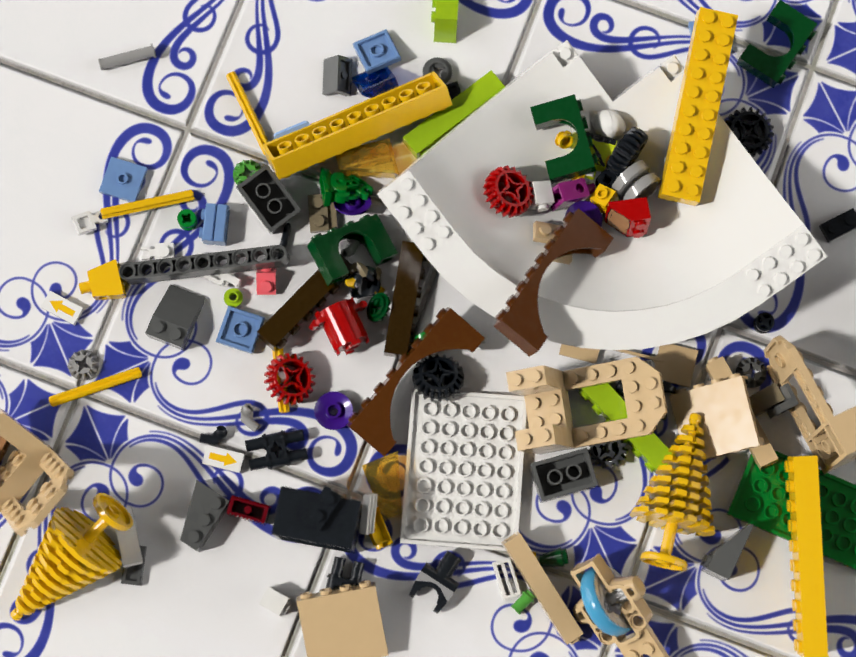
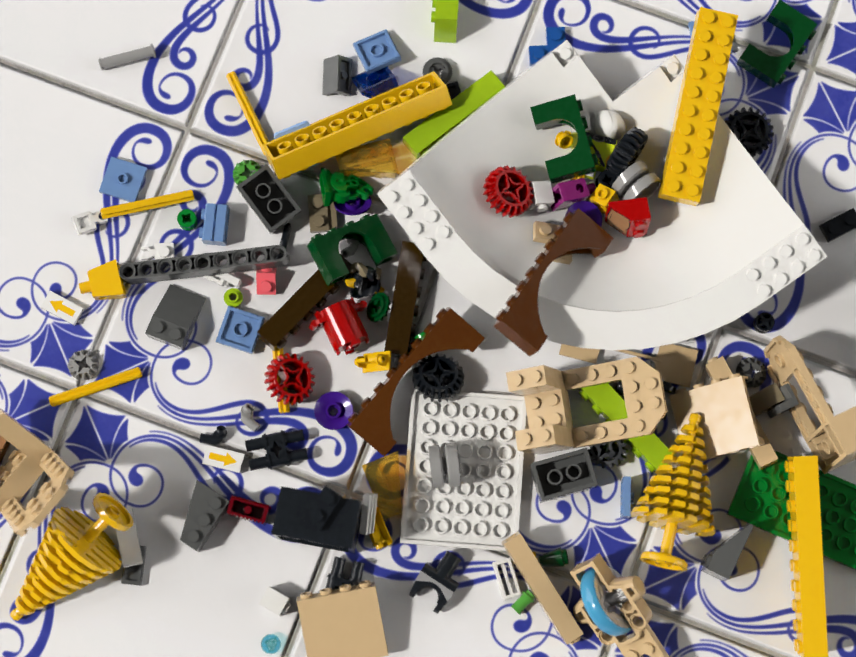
none -> clear light blue tile [261,634,281,654]
none -> yellow hinge [354,351,391,373]
none -> light grey wheel [428,443,461,489]
none -> blue plate [528,27,566,66]
none -> medium blue plate [620,476,634,519]

